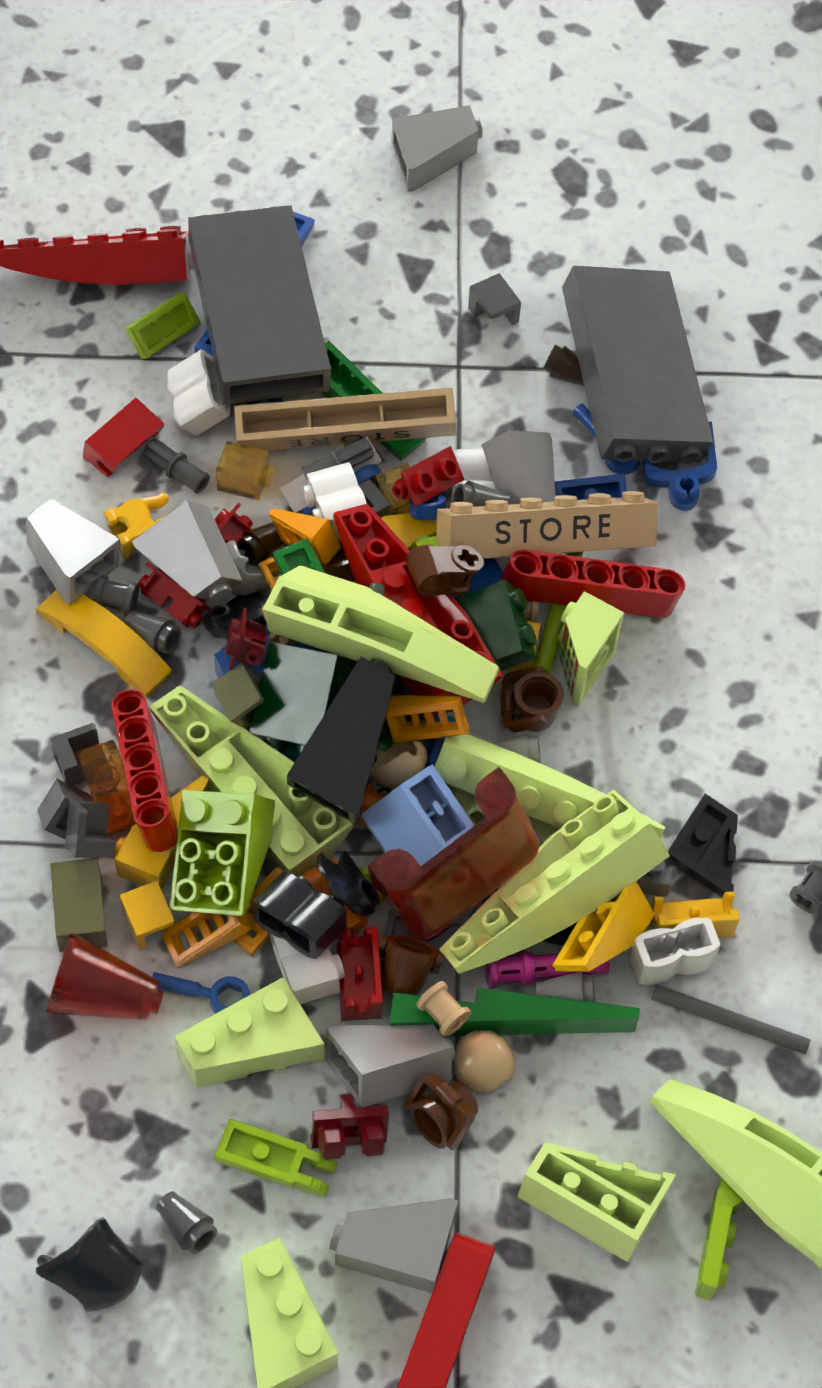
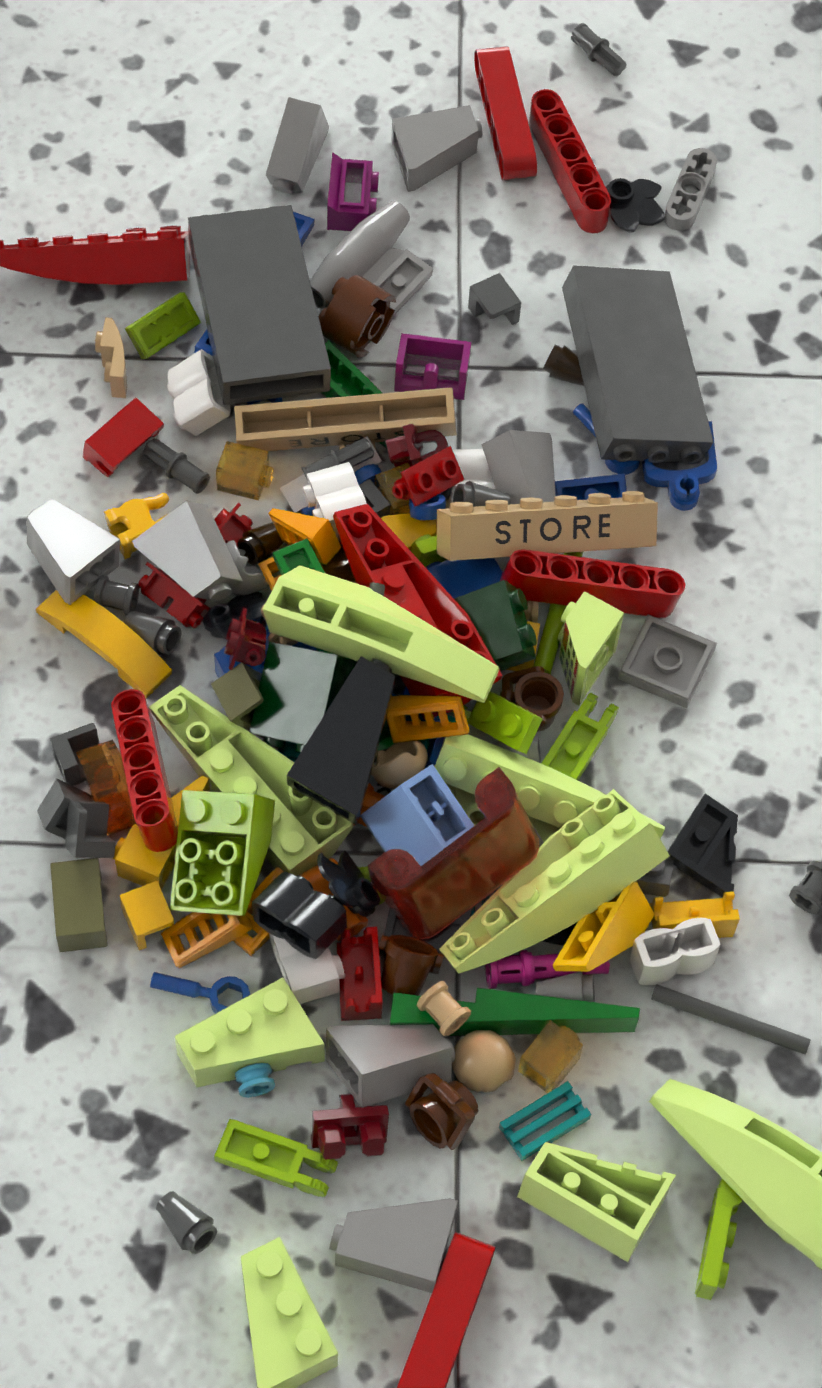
black piece [36,1217,144,1313] -> none
clear red cone [46,933,164,1020] -> none
reddish brown piece [405,545,484,596] -> none
none -> tan slope [95,317,127,398]
none -> medium azure bush [235,1063,275,1098]
none -> light grey slope [266,97,329,194]
none -> light grey plate [310,201,433,316]
none -> reddish brown brick [318,275,396,358]
none -> magenta window [327,152,379,231]
none -> dark red hips [386,423,448,474]
none -> magenta window [394,333,471,400]
none -> lime hinge [453,691,543,754]
none -> red beam [474,46,537,180]
none -> teal tile [499,1081,592,1161]
none -> clear yellow brick [518,1020,583,1093]
none -> red beam [529,89,611,234]
none -> lime hinge [541,693,619,780]
none -> dark grey axle [571,23,627,76]
none -> black plate [606,178,665,232]
none -> light grey tile [618,615,717,708]
none -> light grey beam [664,148,717,231]

